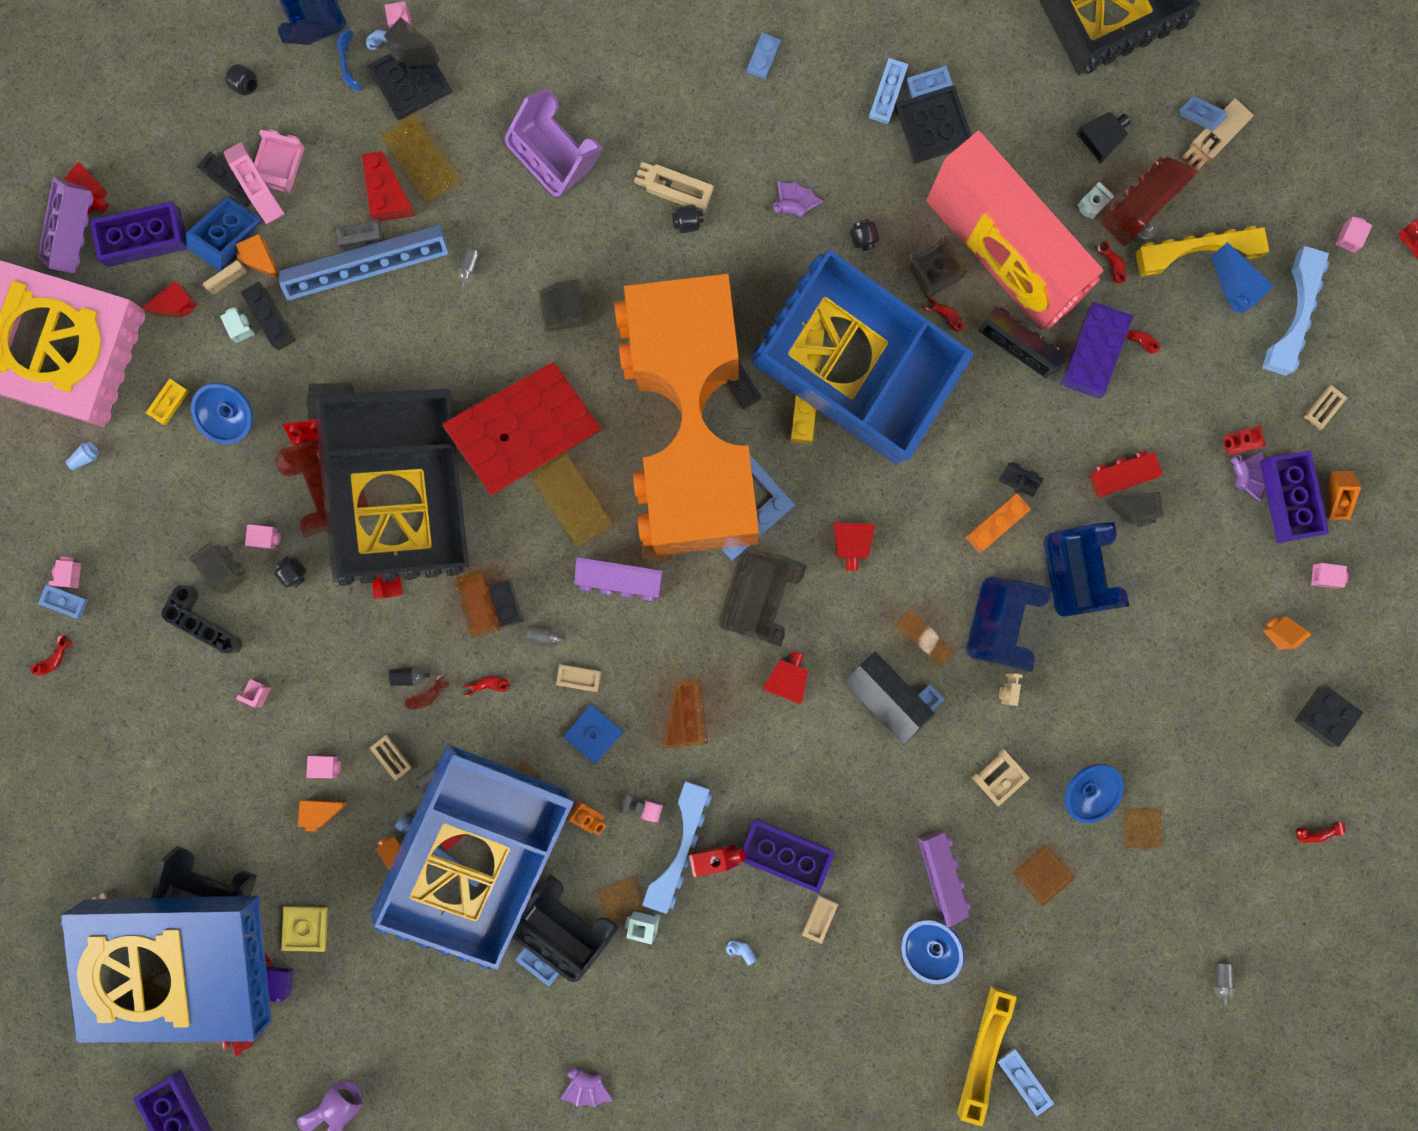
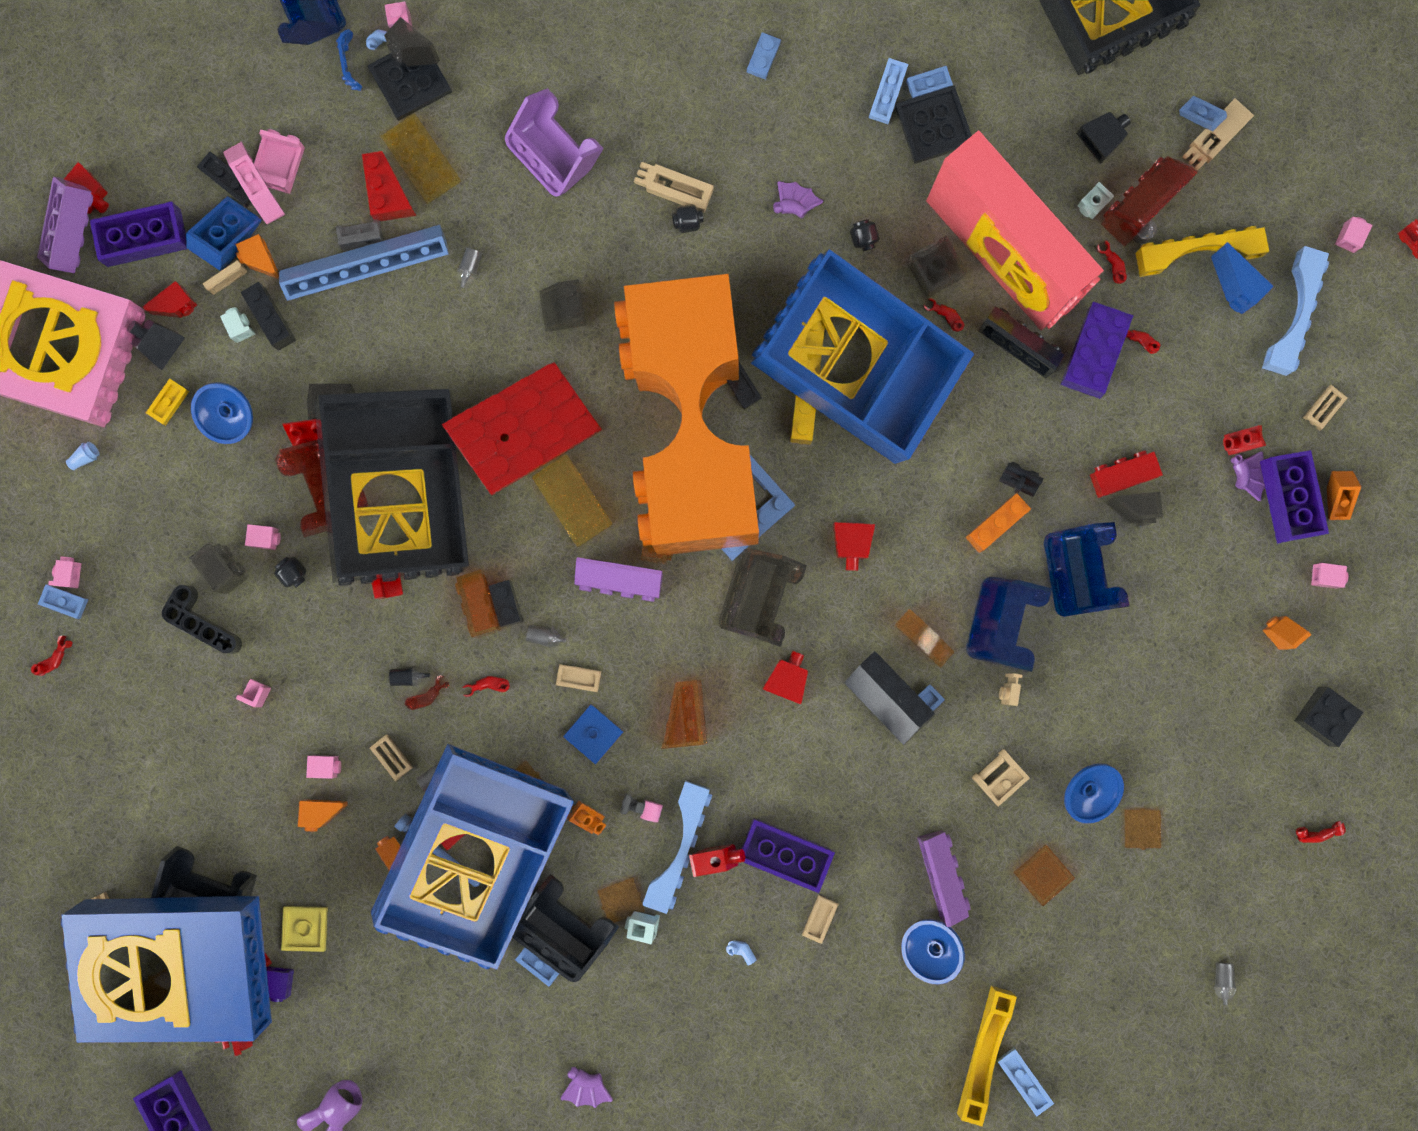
black head [225,64,258,96] -> none
none -> black torso [127,319,185,370]

